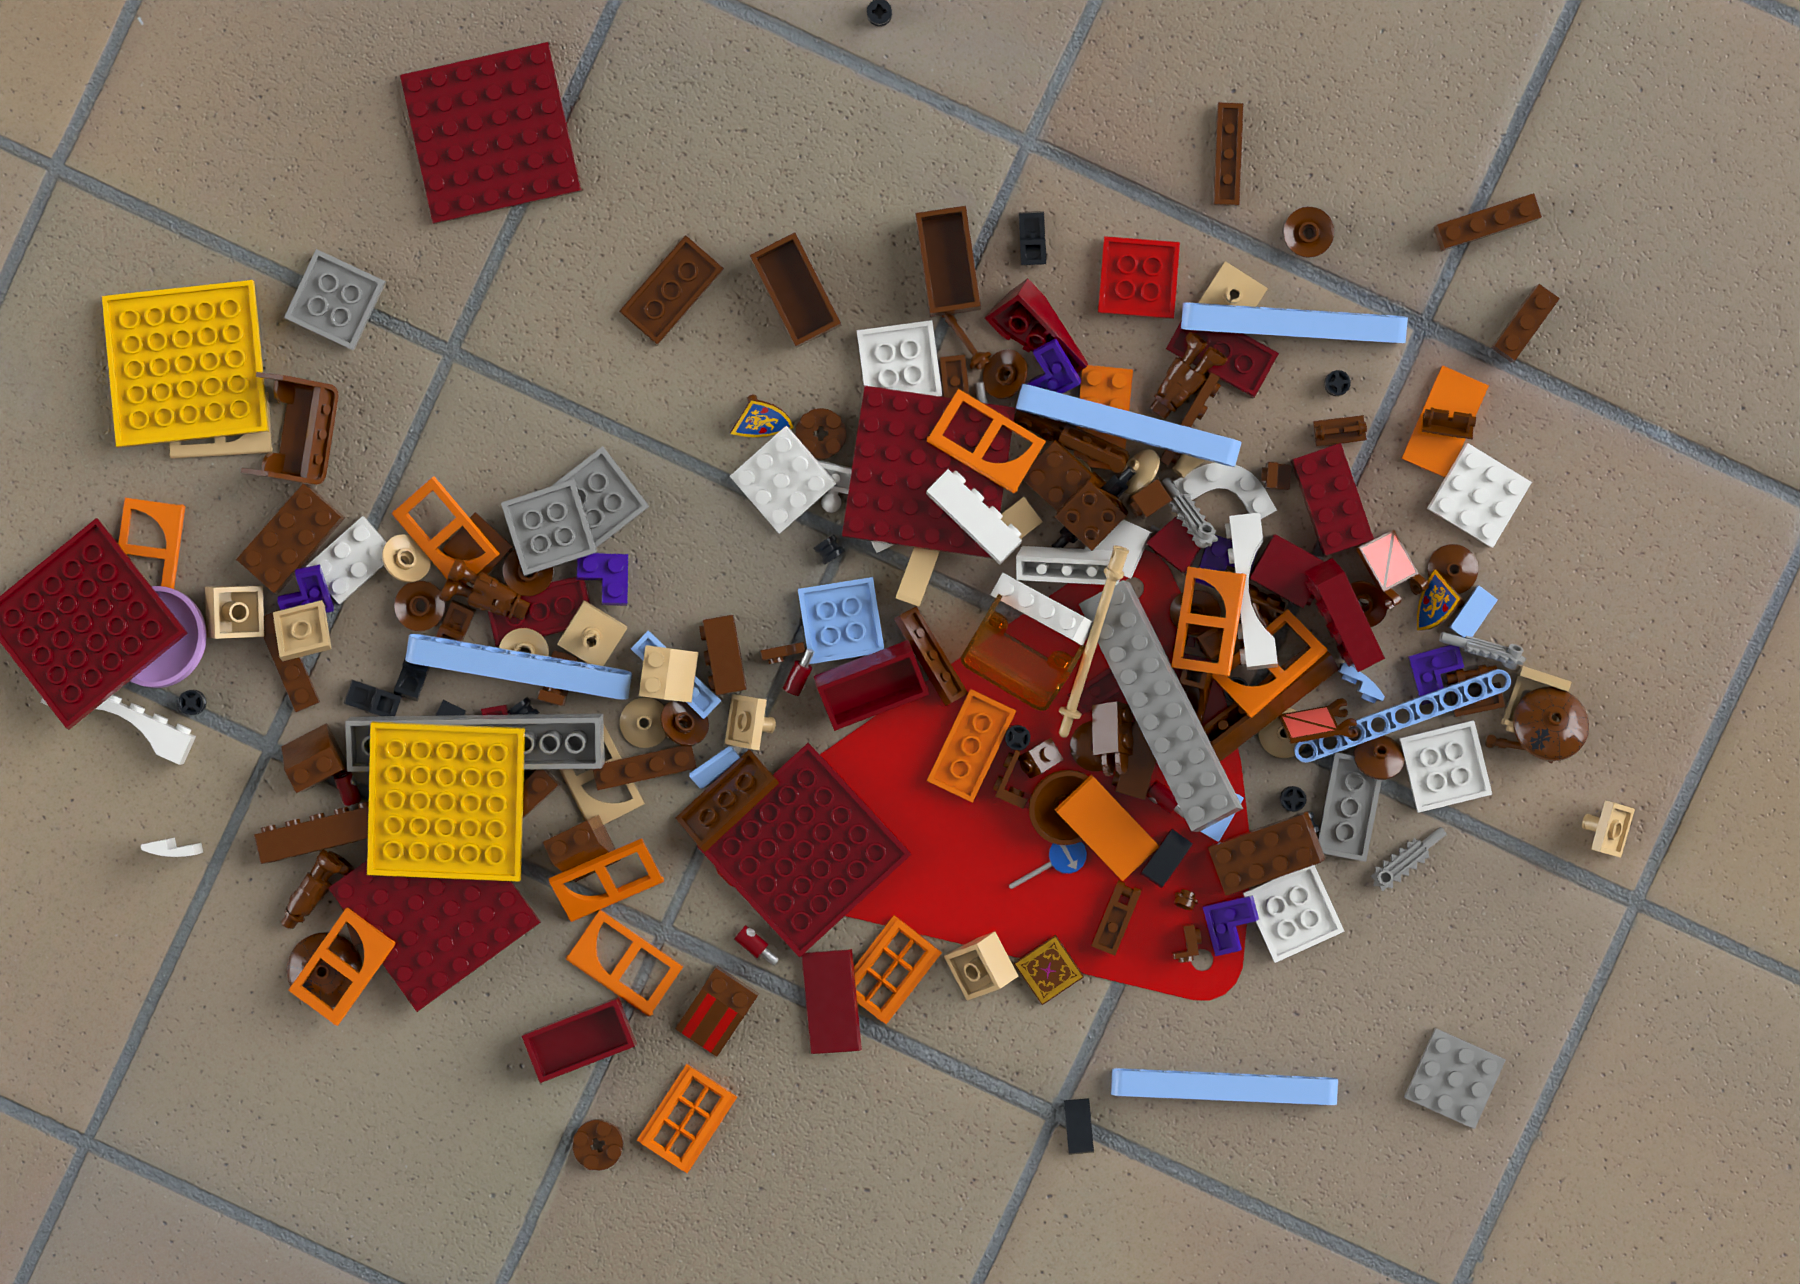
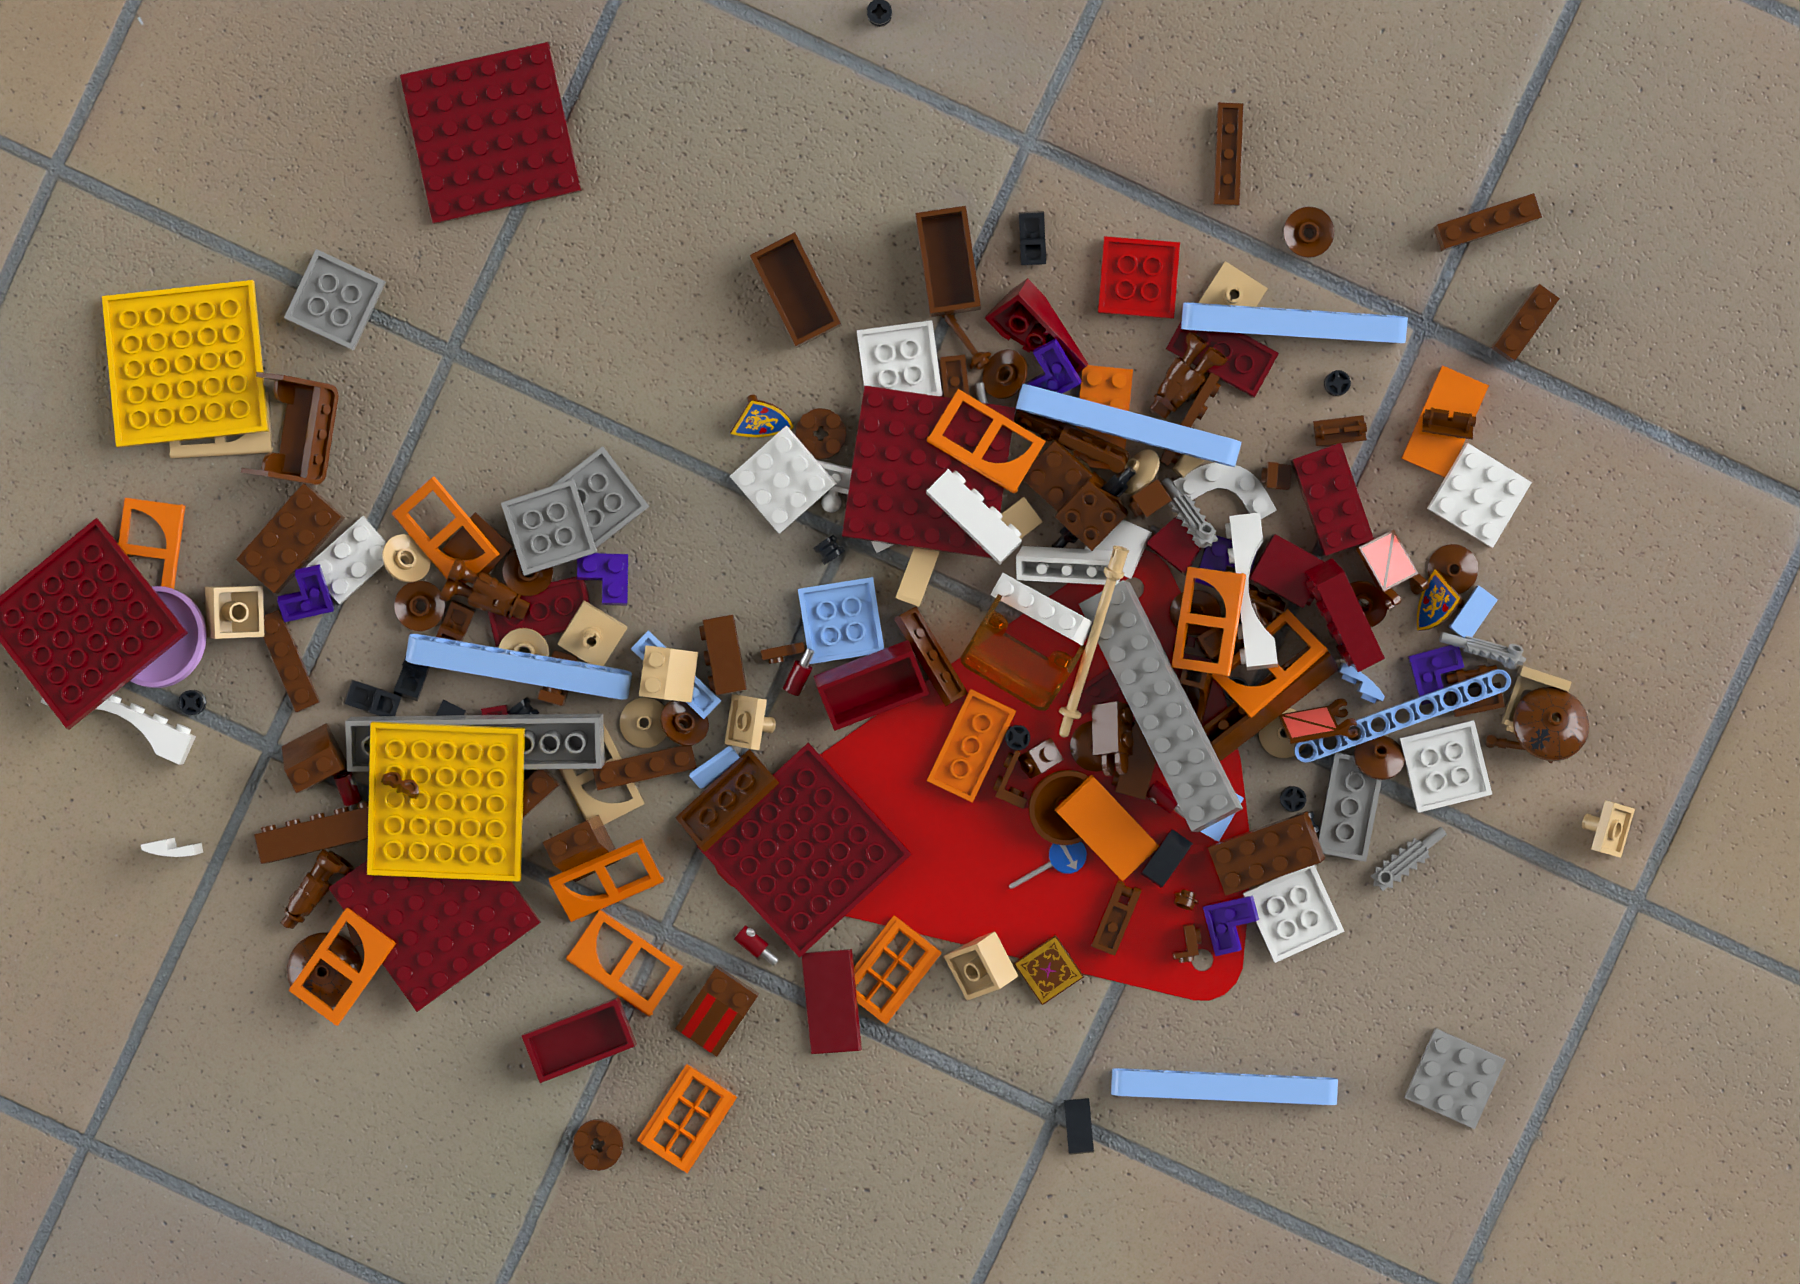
tan tile [273,600,331,661] -> none
reddish brown tile [619,235,724,345] -> none
none -> reddish brown piece [381,772,419,799]

